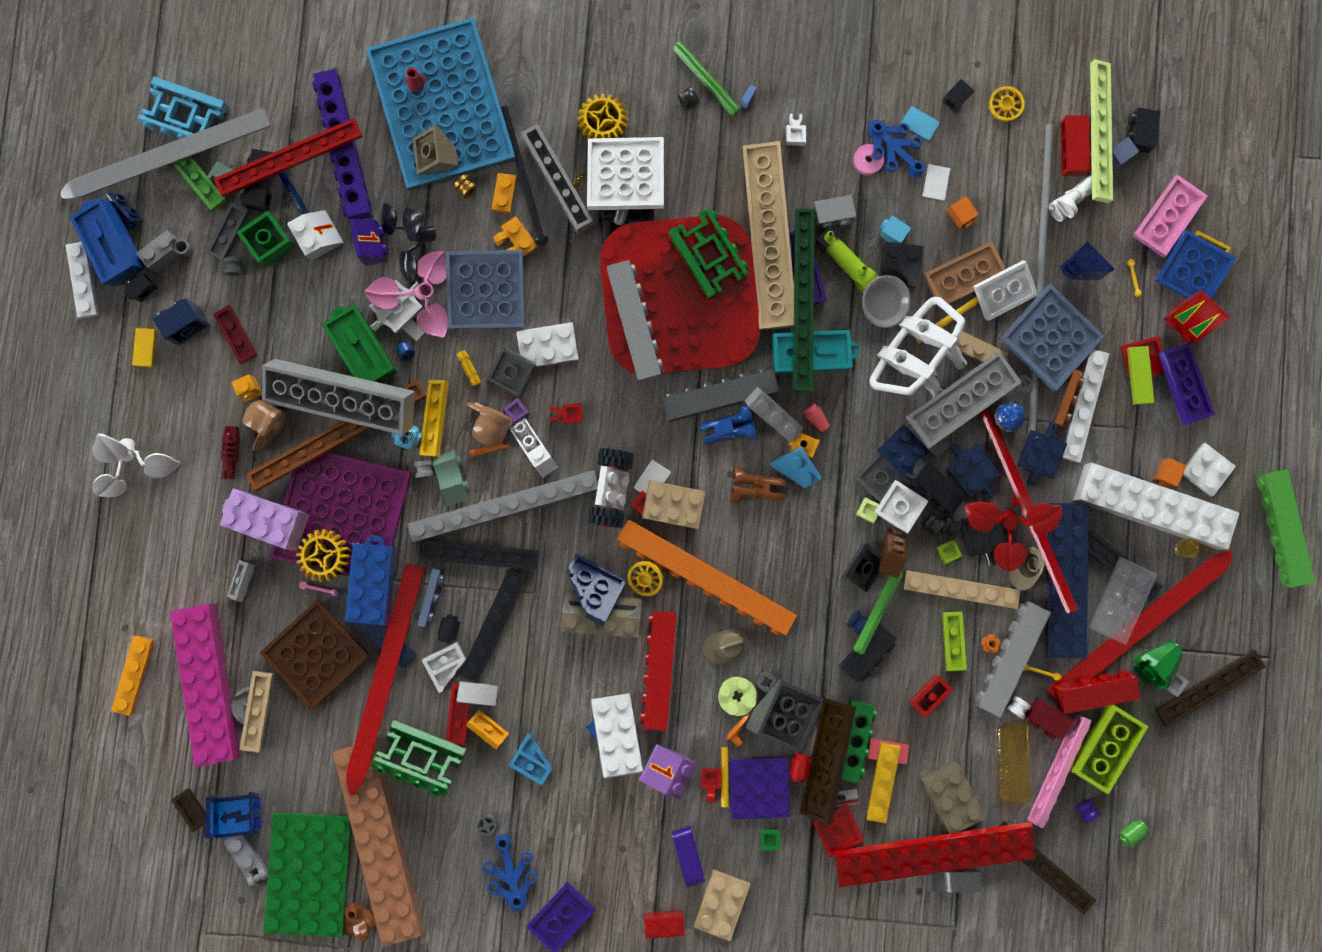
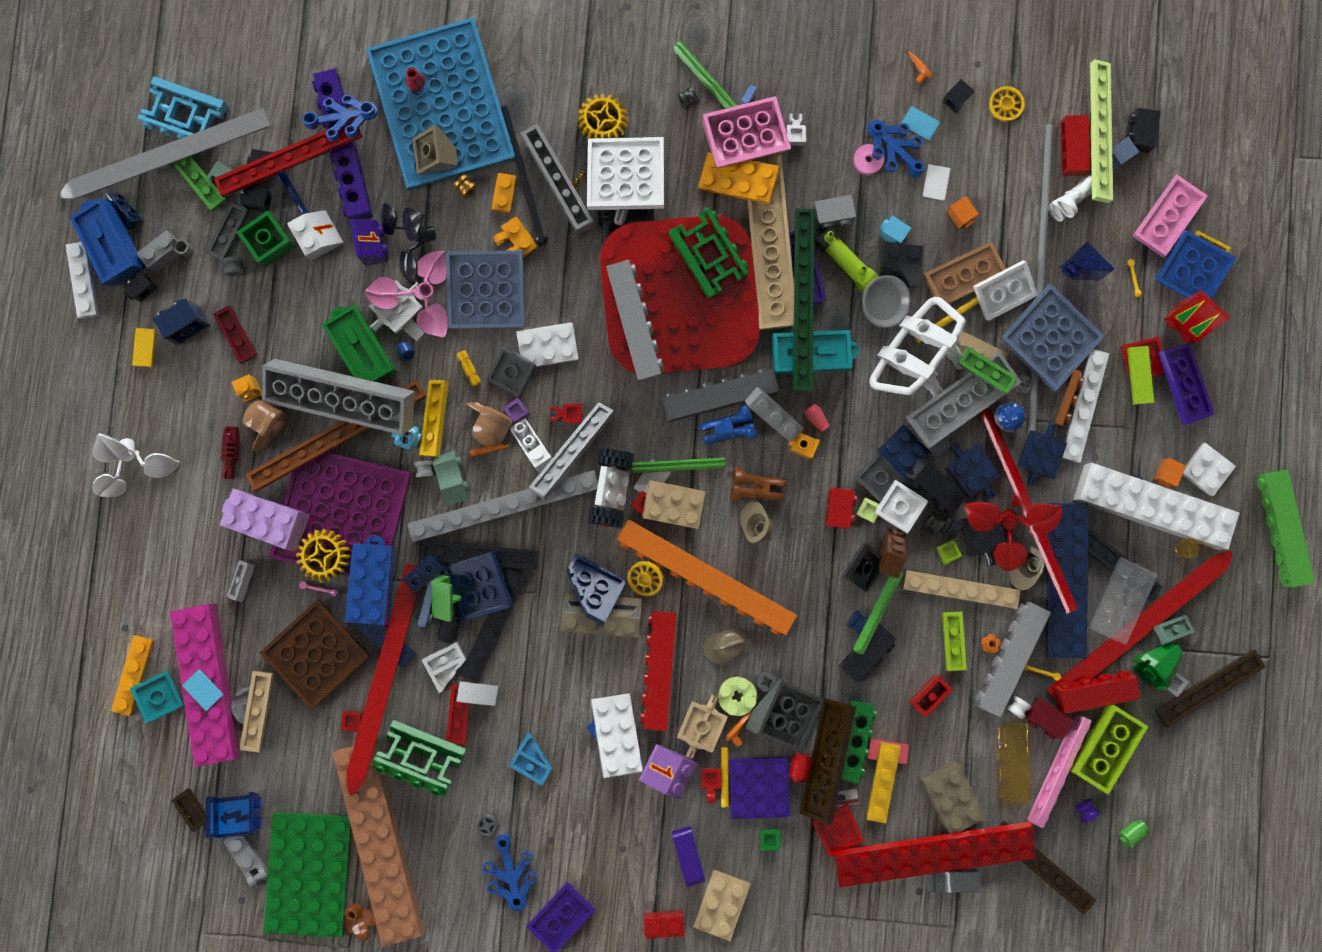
light orange plate [466,710,509,750] -> none
dark azure wing [770,447,822,488] -> none
none -> teal plate [130,670,185,724]
none -> medium azure sticker [183,669,223,710]
none -> blue plant [302,94,378,142]
none -> red tile [341,710,363,732]
none -> dark blue hinge [402,554,444,593]
none -> bright green panel [431,575,461,622]
none -> dark blue plate [443,551,513,622]
none -> light grey plate [529,402,615,500]
none -> bright green axle [631,457,726,473]
none -> tan plate [677,694,728,759]
none -> light orange plate [698,152,780,205]
none -> bright pink slope [702,96,791,168]
none -> dark tan piece [740,501,774,543]
none -> red brick [825,488,857,529]
none -> orange bar [908,51,932,85]
none -> bright green plate [957,346,1017,394]
none -> sand green plate [1154,615,1195,645]

